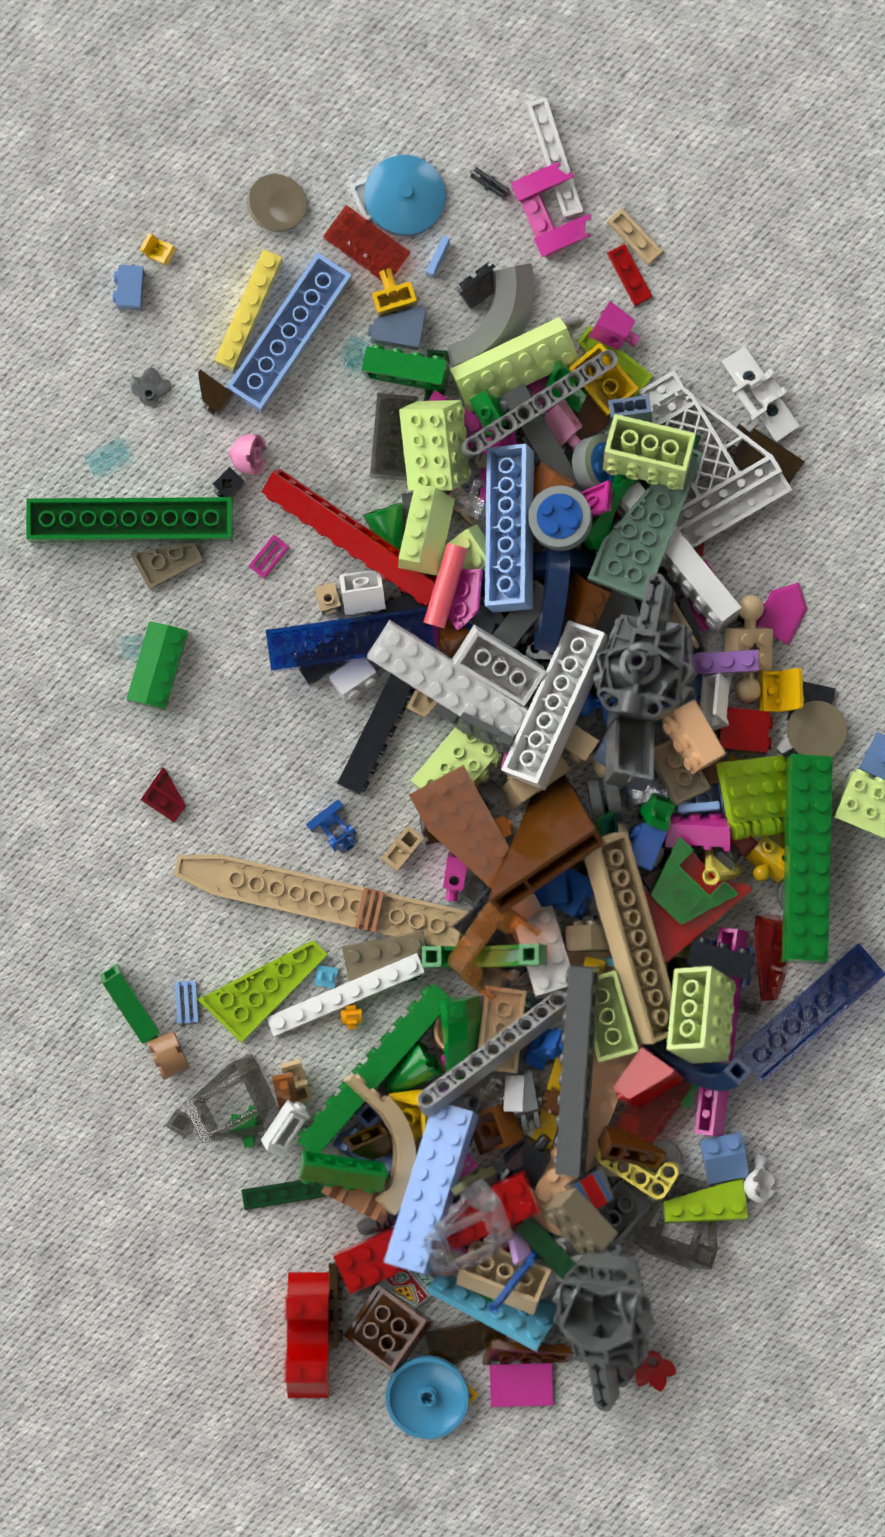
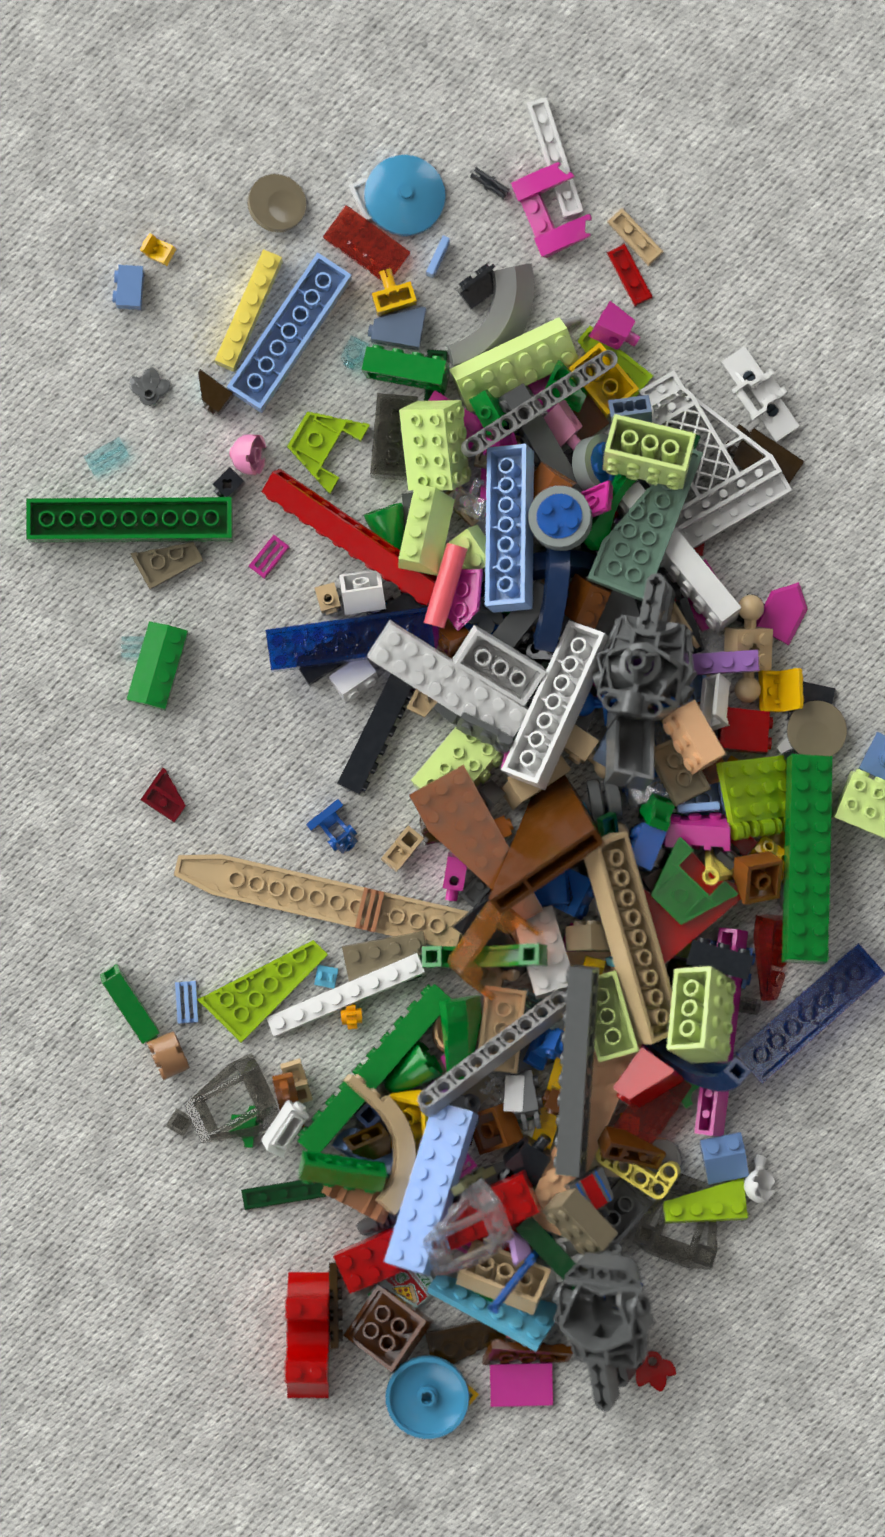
none -> lime wing [287,411,370,494]
none -> dark orange slope [733,851,783,905]

